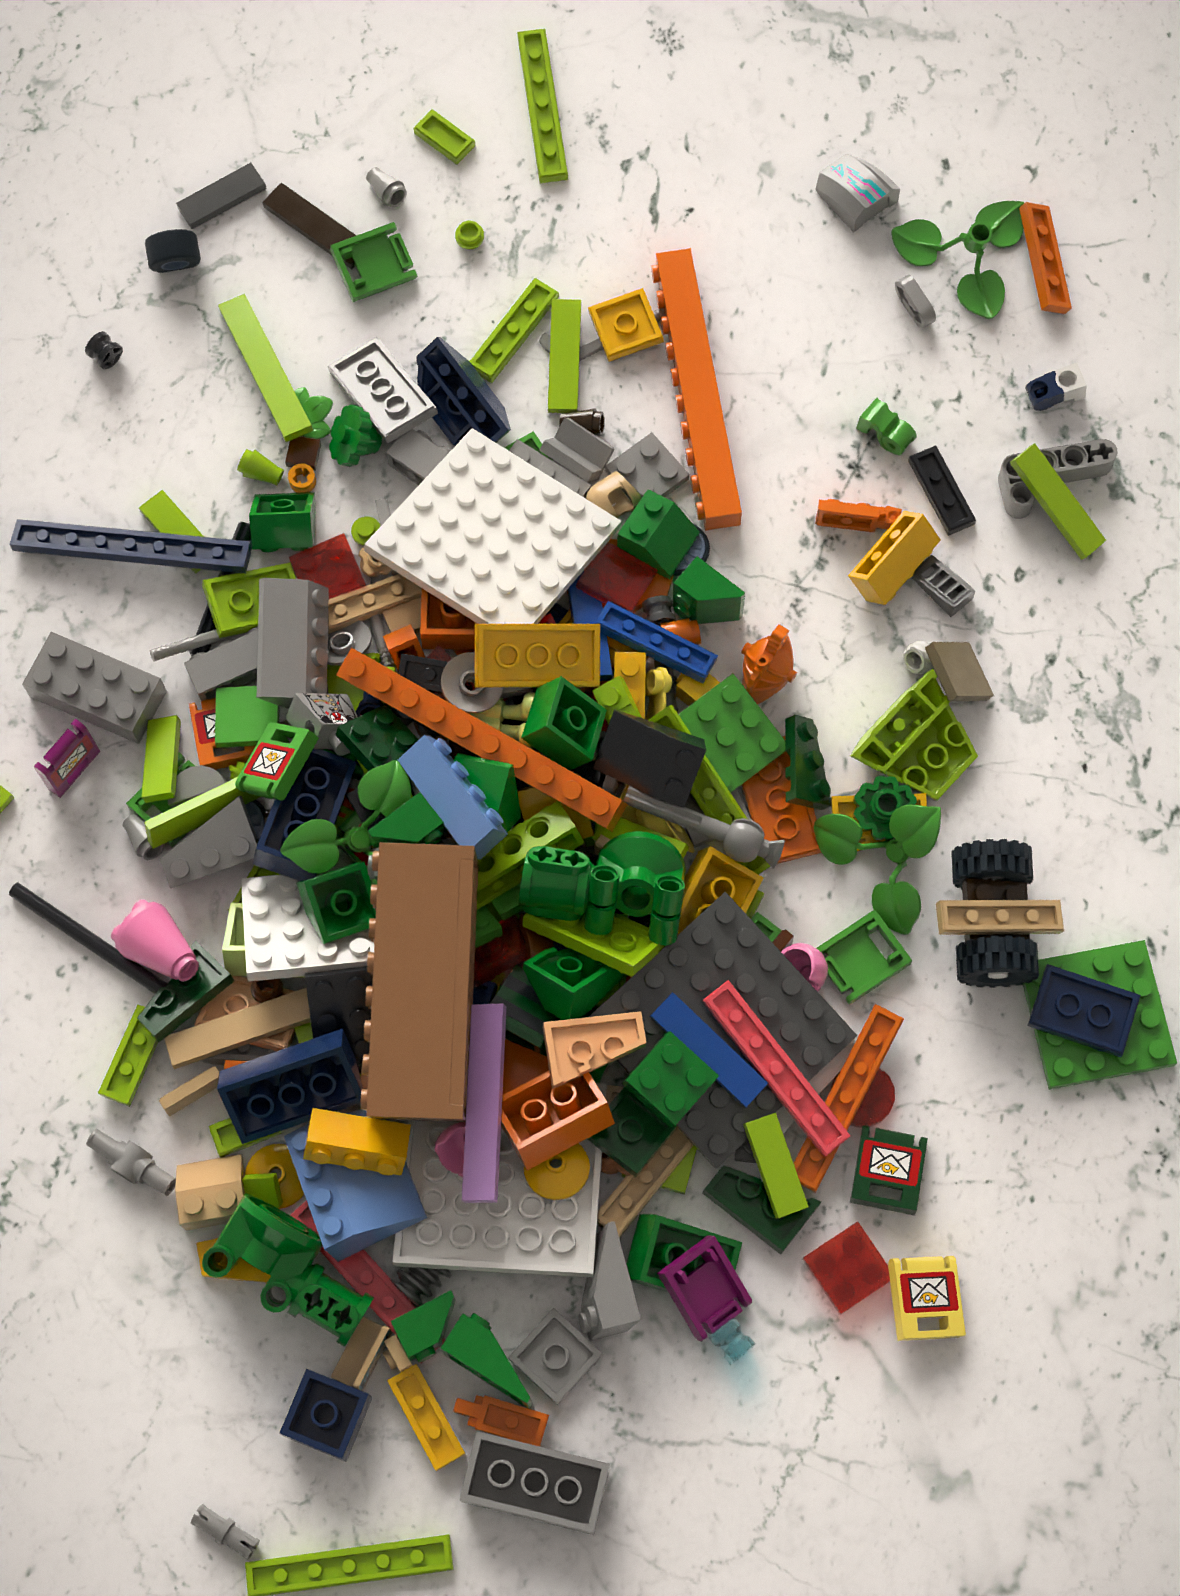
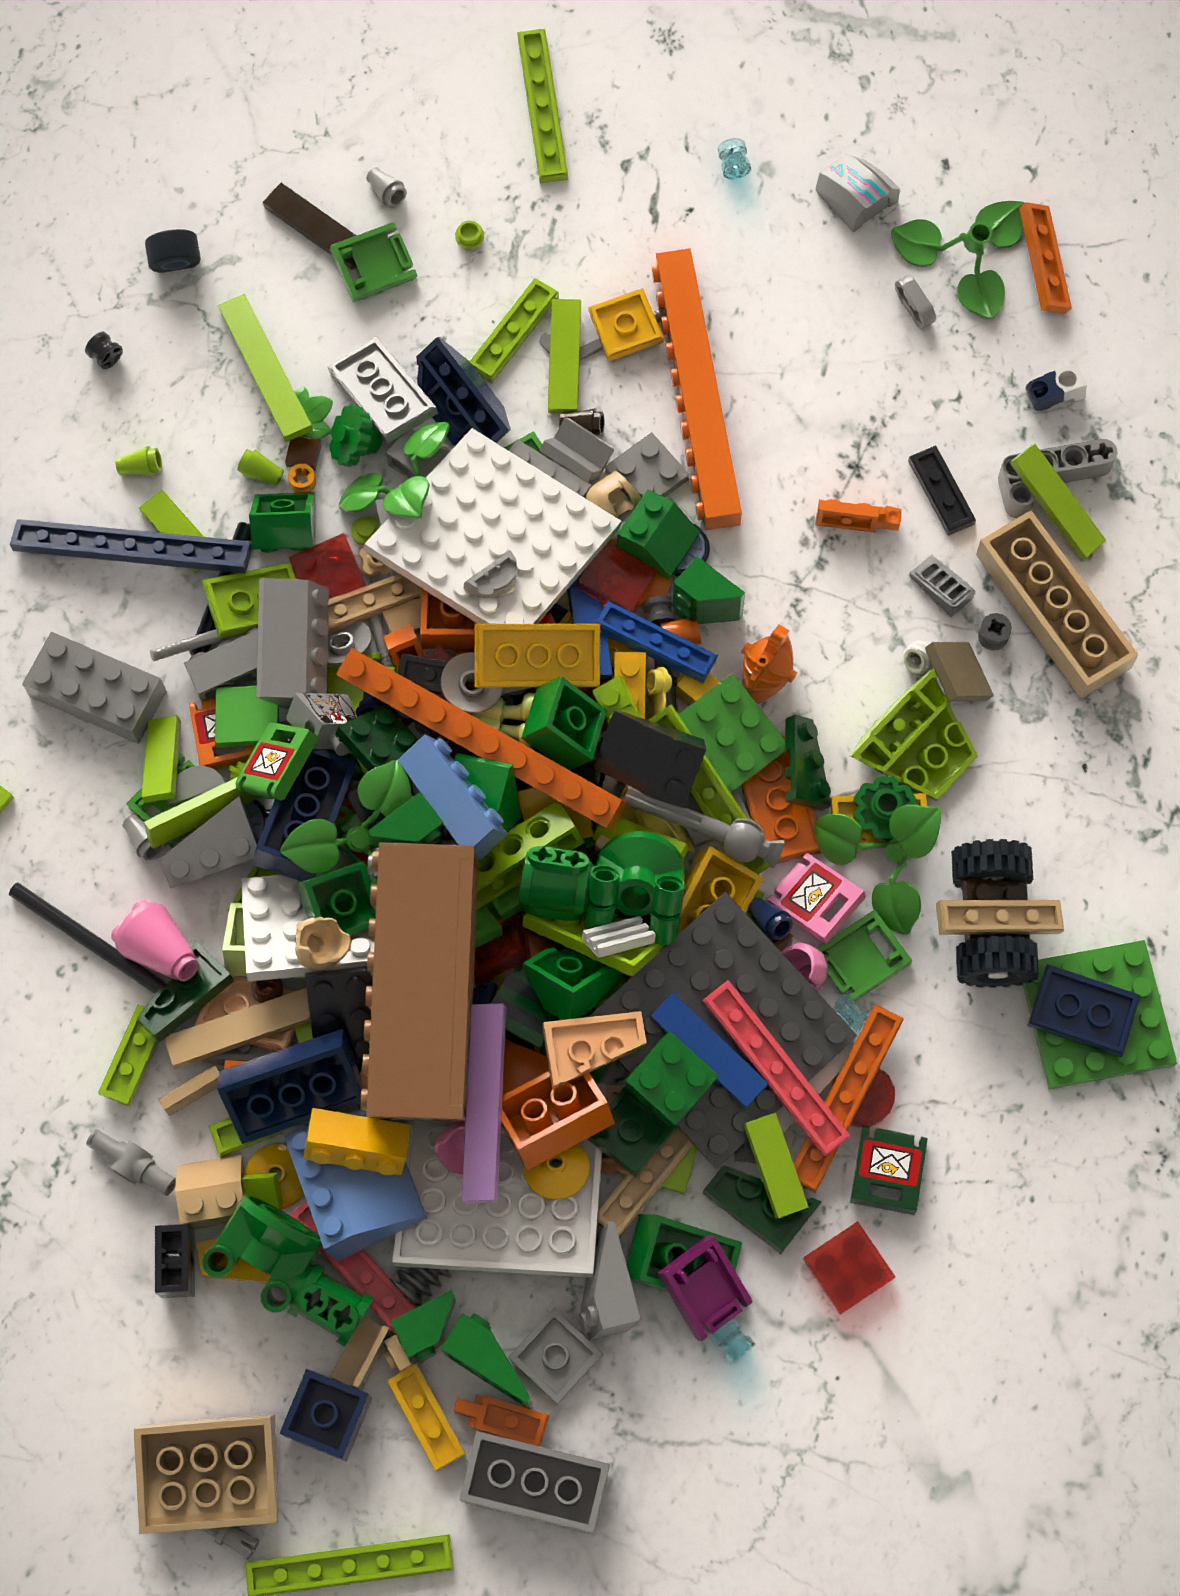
magenta container [34,719,101,798] -> none
dark grey tile [176,162,267,229] -> none
lime tile [413,109,476,165] -> none
yellow brick [848,511,941,605] -> none
bright green leg [856,398,917,455] -> none
container [888,1256,966,1341] -> none
none -> lime cone [115,446,162,476]
none -> tan slope [134,1414,278,1534]
none -> black brick [155,1224,195,1298]
none -> tan hair [295,917,352,971]
none -> bright green plant [338,422,450,518]
none -> light grey tile [463,550,518,598]
none -> white tile [582,916,656,958]
none -> clear light blue wheel [717,138,751,179]
none -> dark blue cone [748,898,793,940]
none -> container [766,853,866,944]
none -> clear light blue plate [834,993,868,1032]
none -> tan brick [976,510,1138,699]
none -> dark grey wheel [978,613,1012,651]

